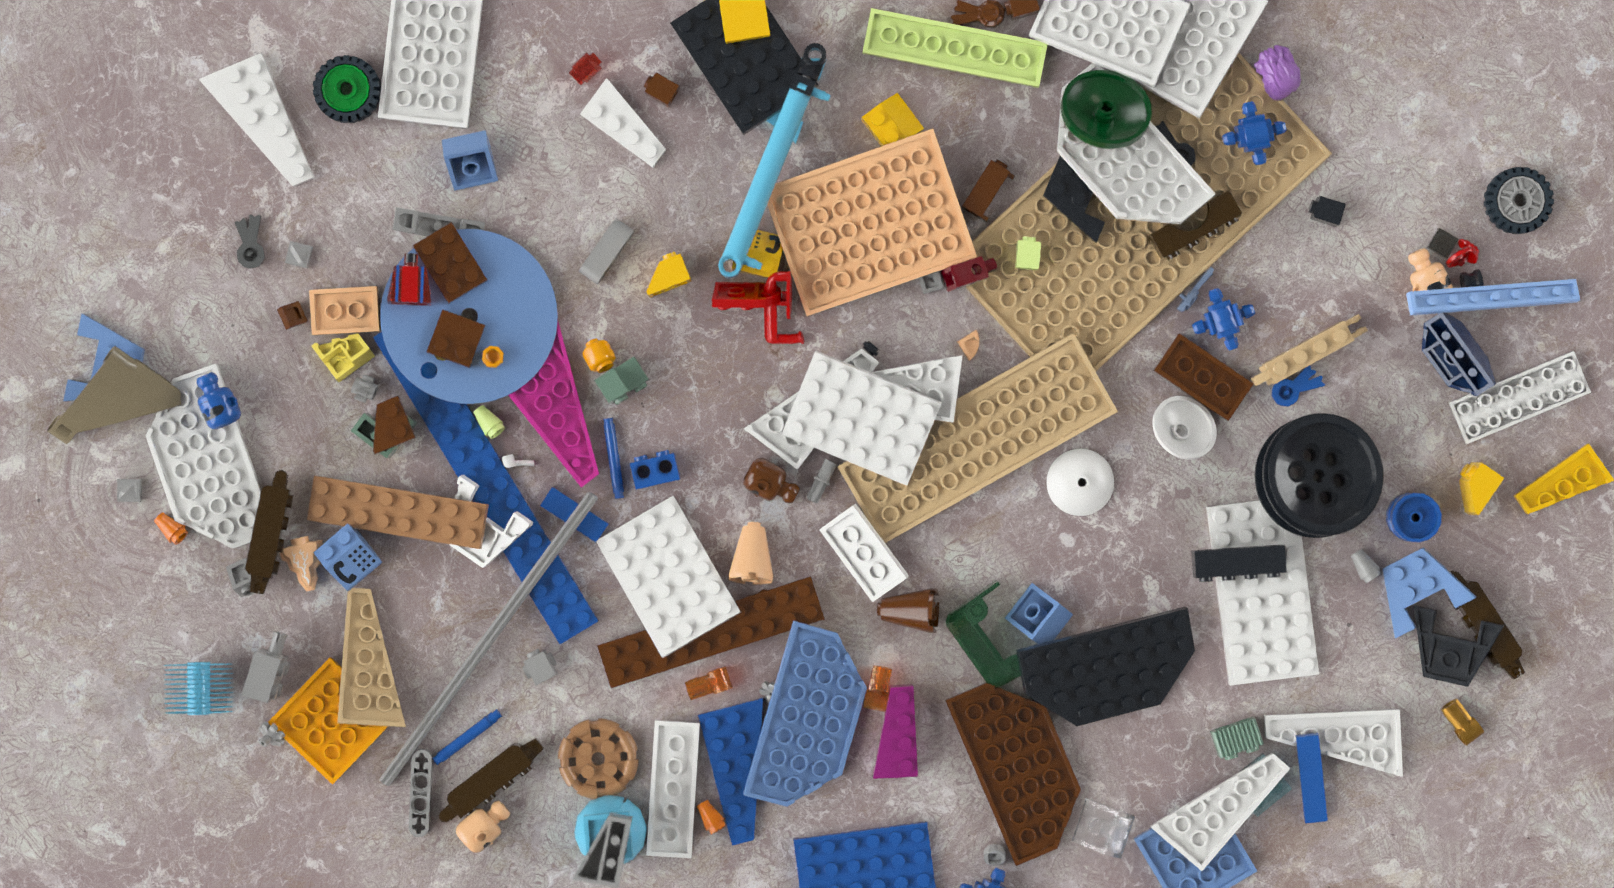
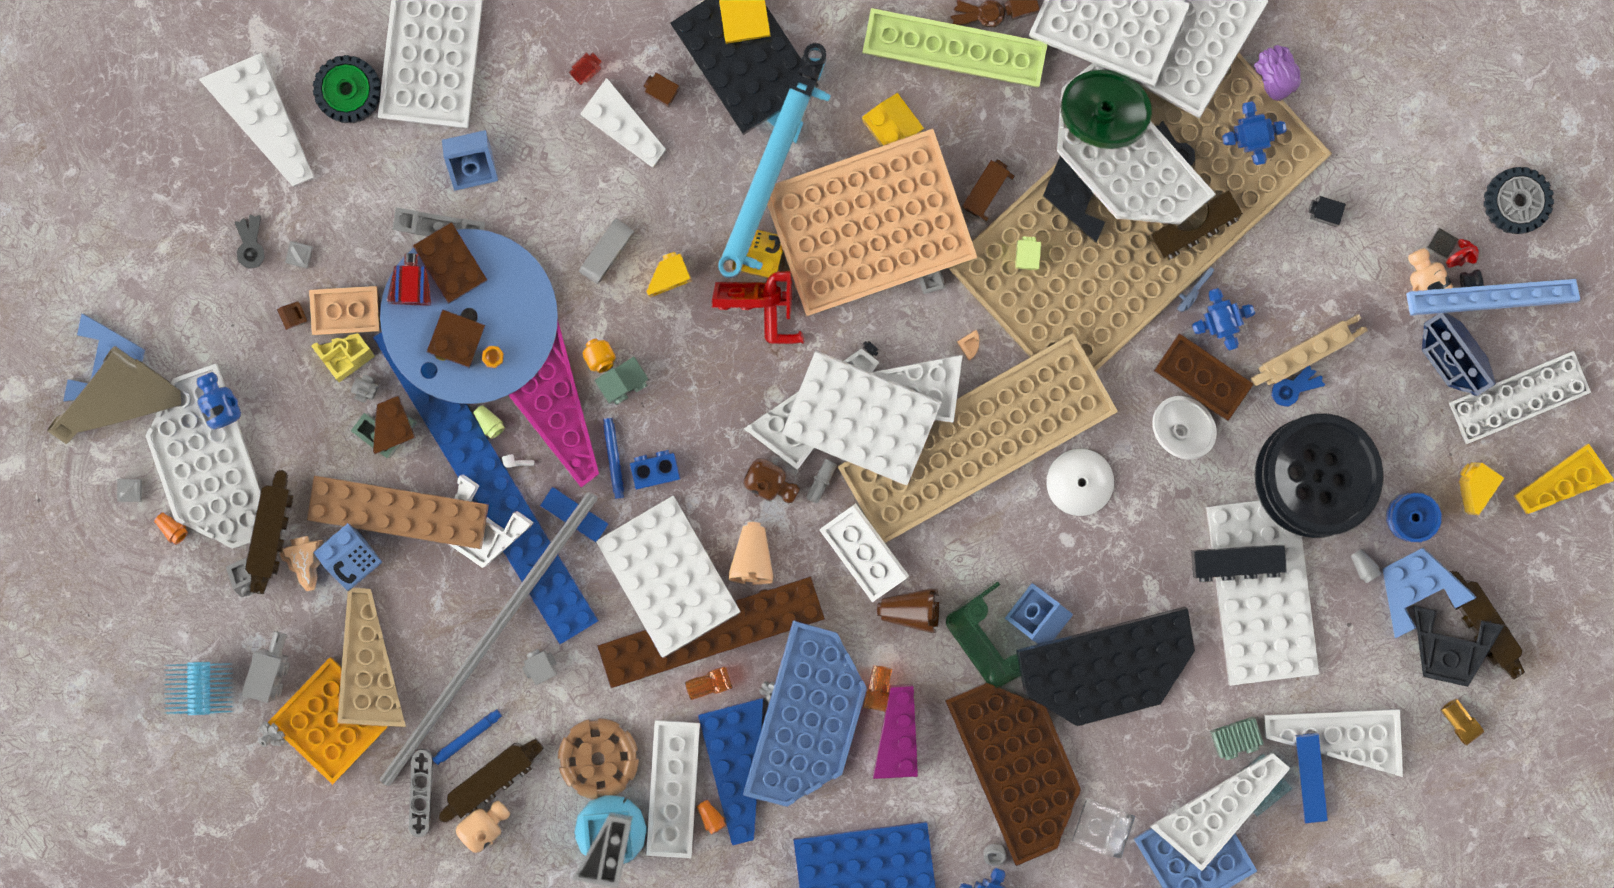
dark red torso [941,256,997,292] -> none

